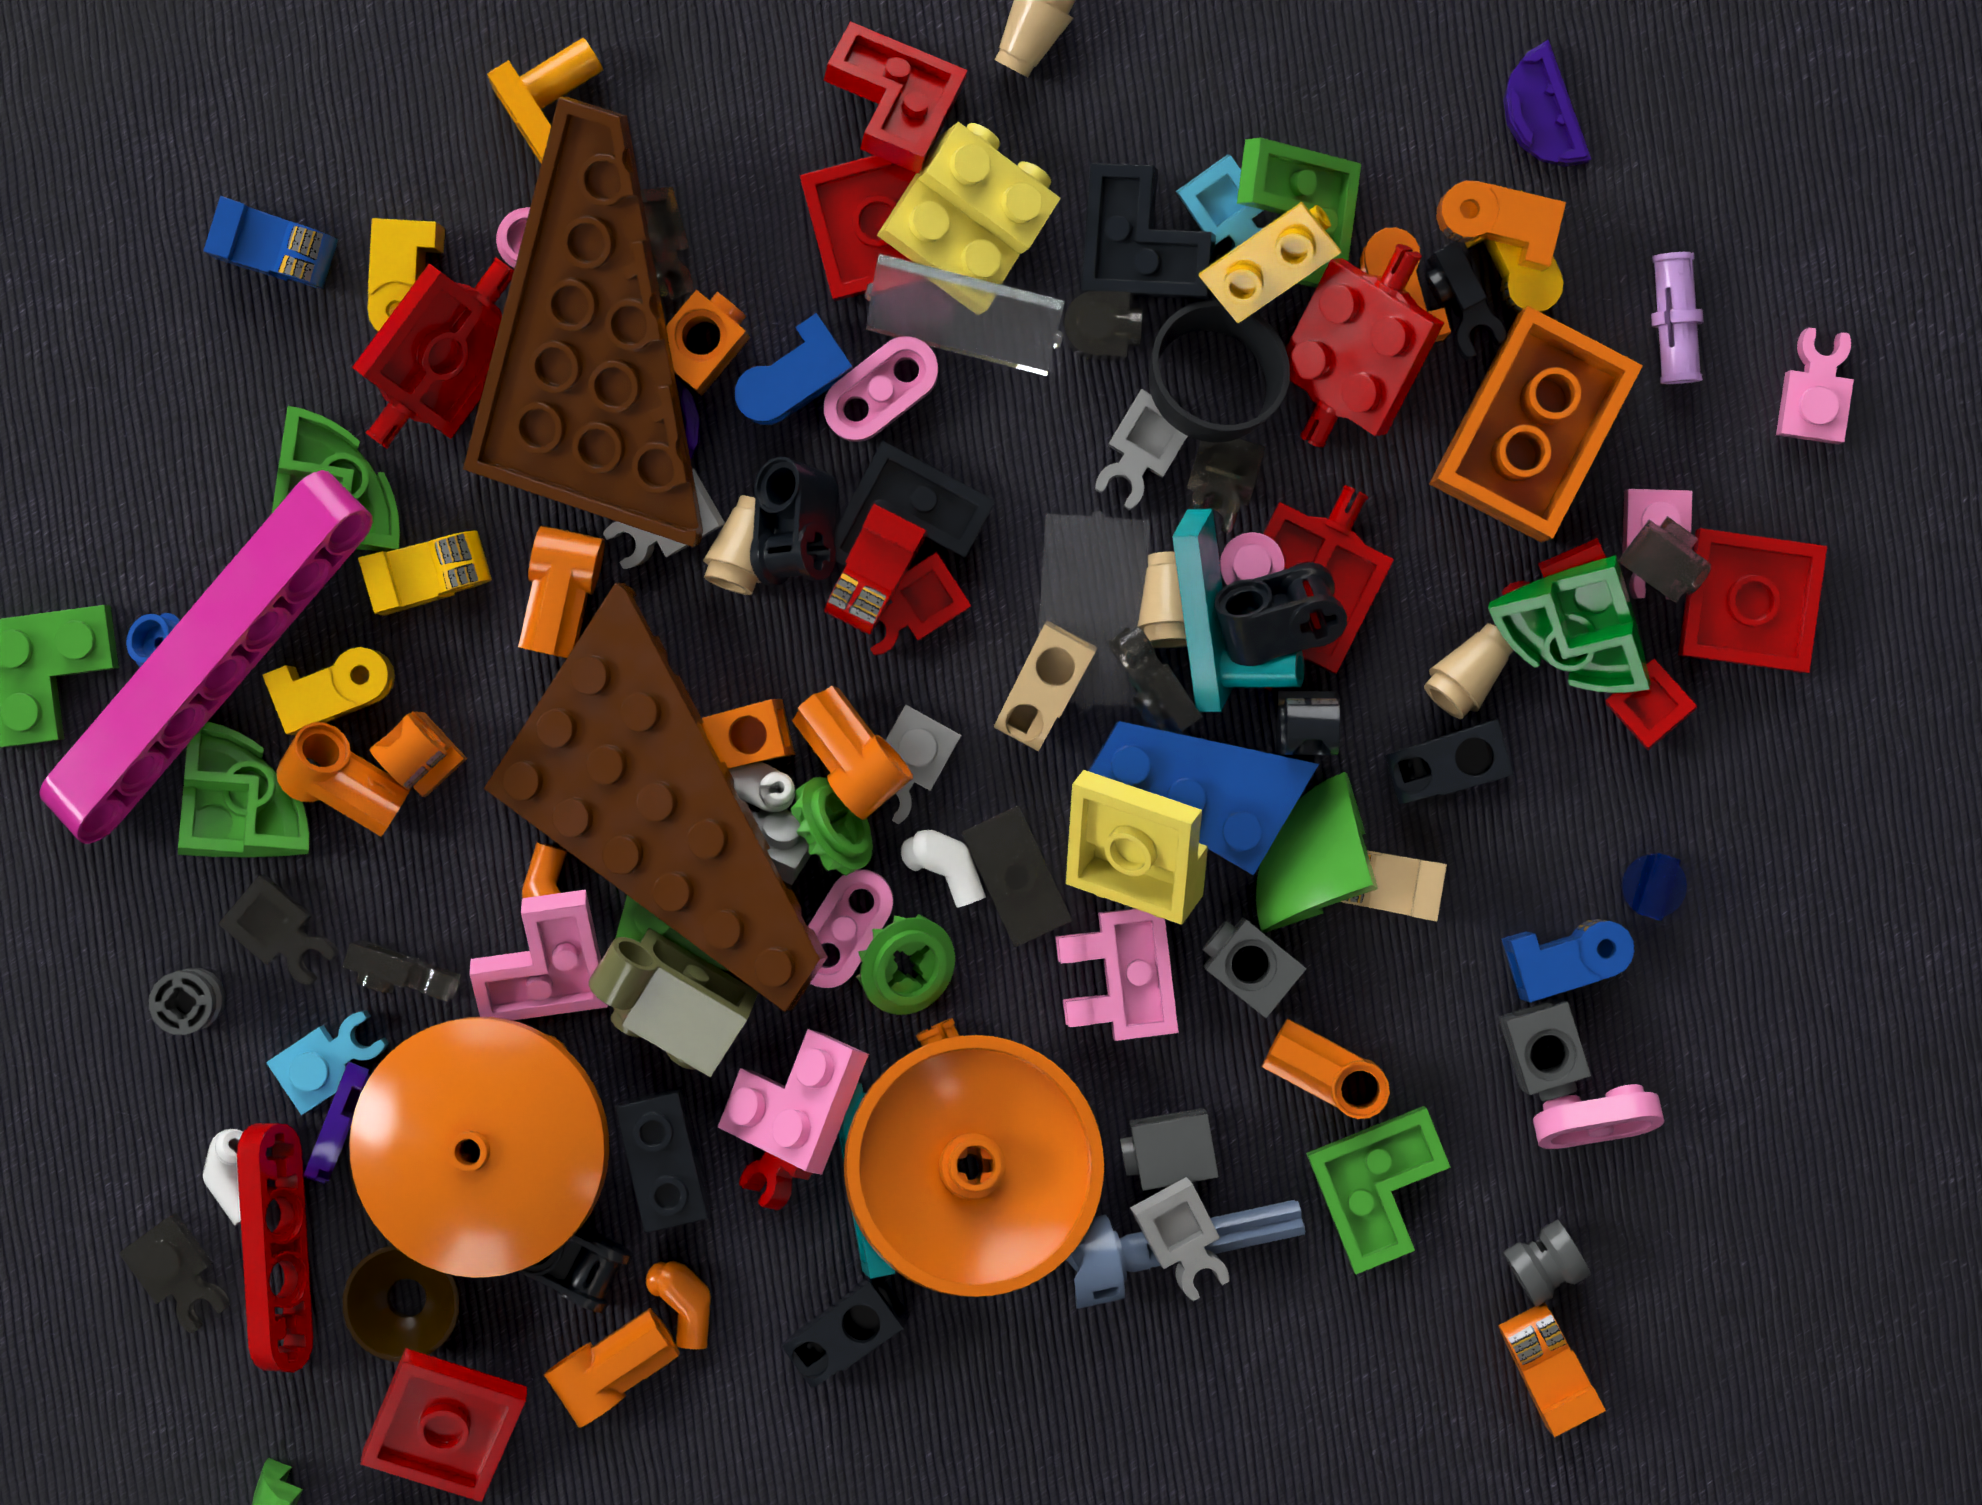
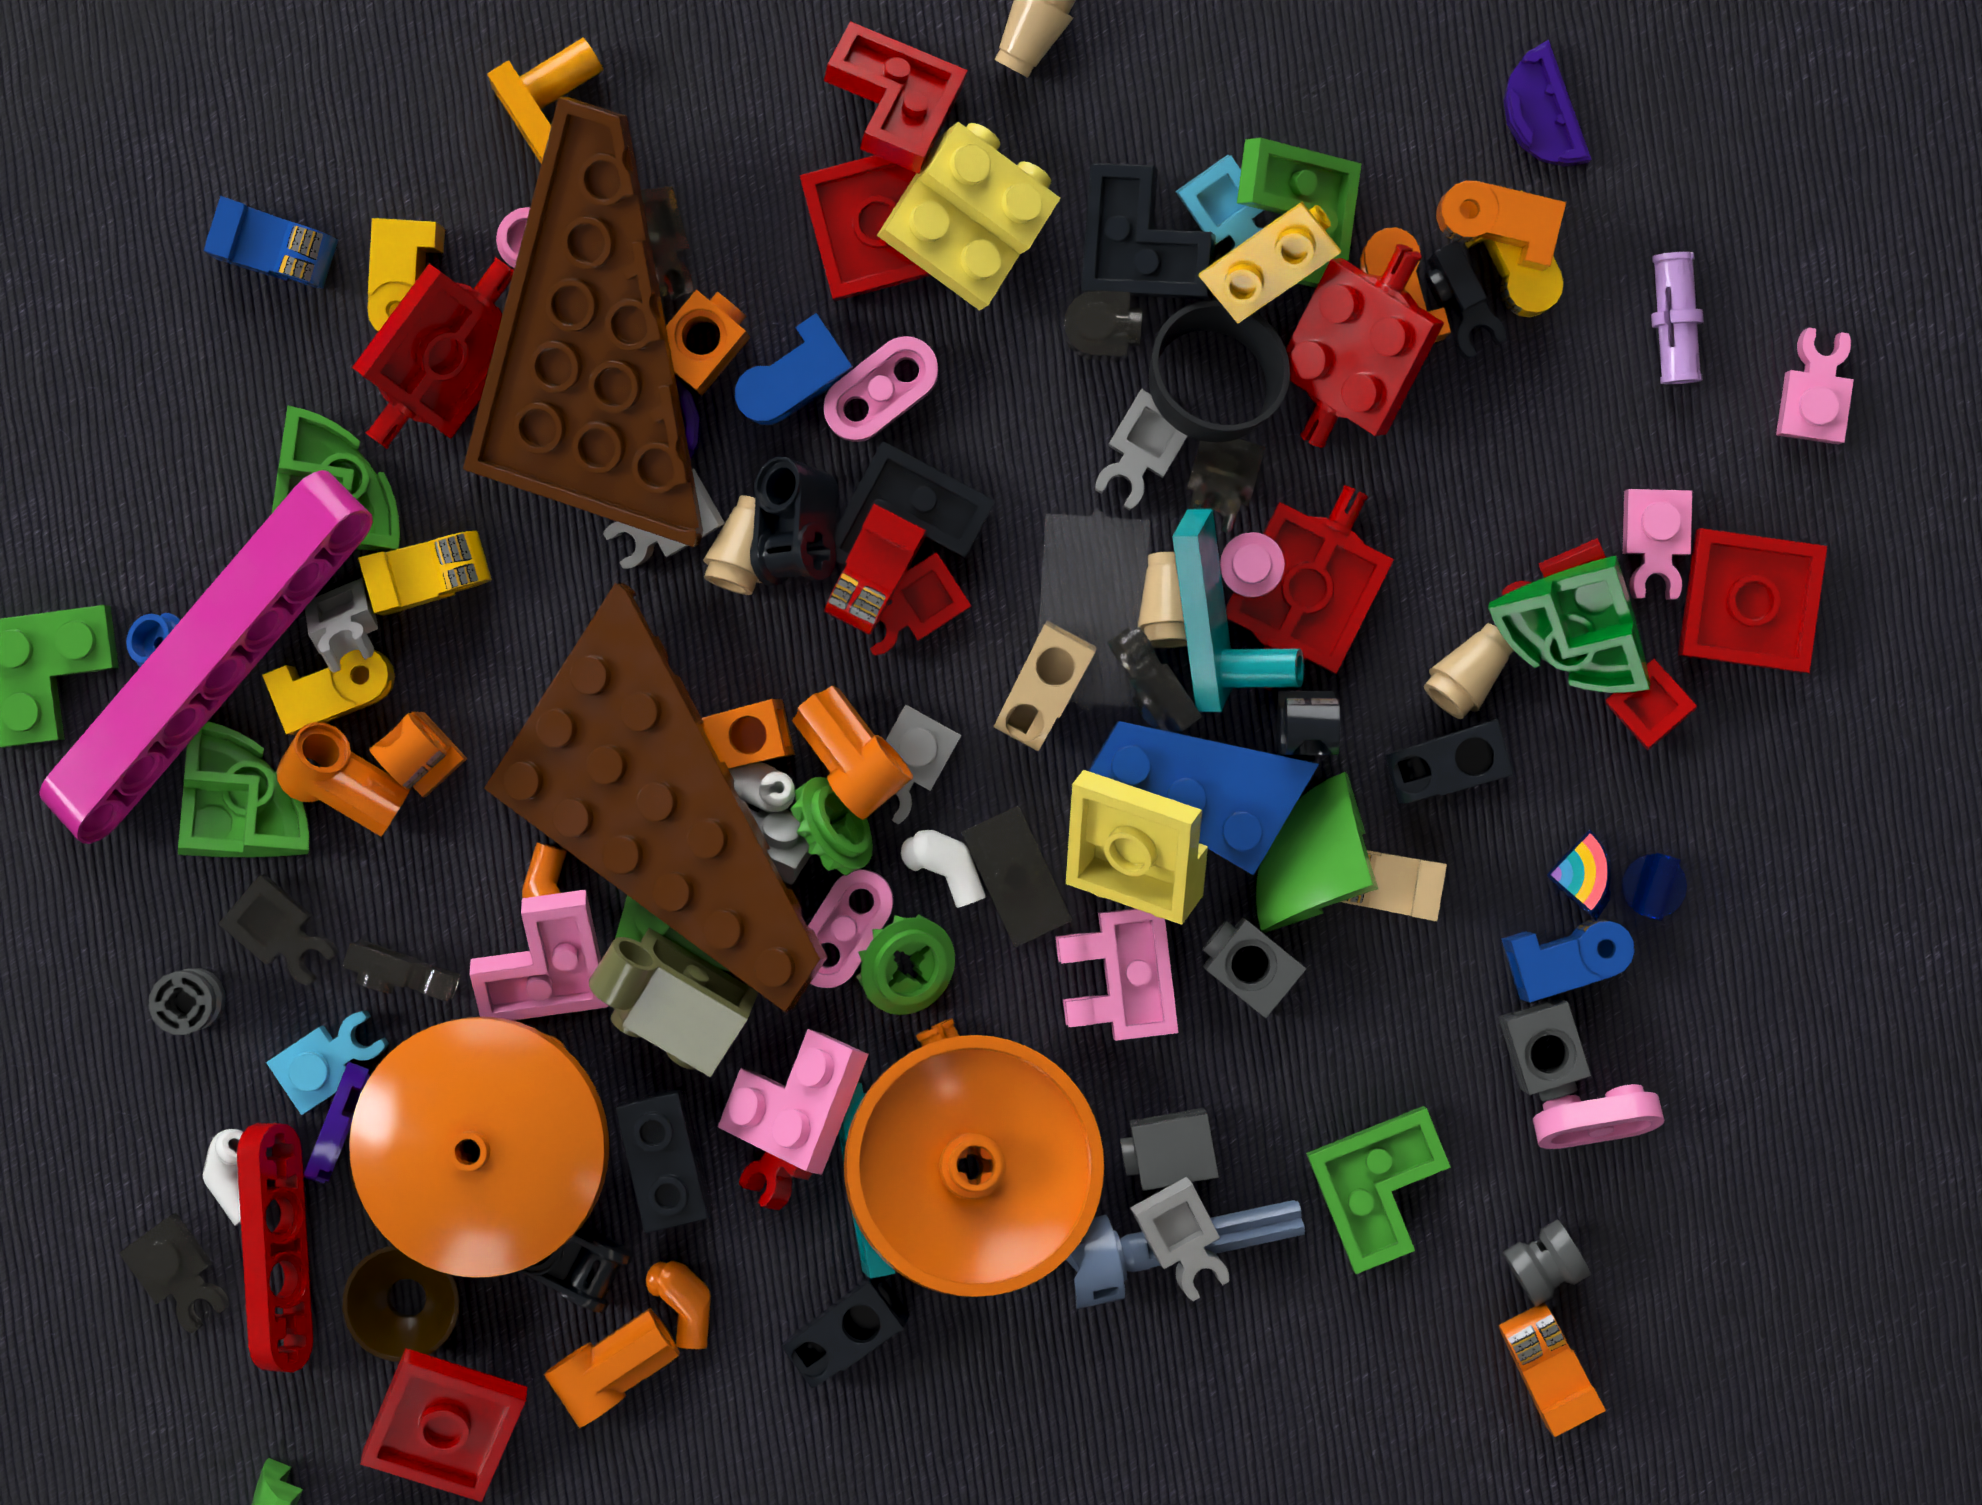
orange piece [518,525,605,658] -> none
clear piece [865,254,1065,376] -> none
black piece [1215,562,1347,666] -> none
orange piece [1261,1018,1390,1119] -> none
orange brick [1429,306,1643,543] -> none
clear smoke plate [1618,516,1712,603] -> none
none -> light grey plate [305,578,378,673]
none -> tile [1546,829,1612,921]

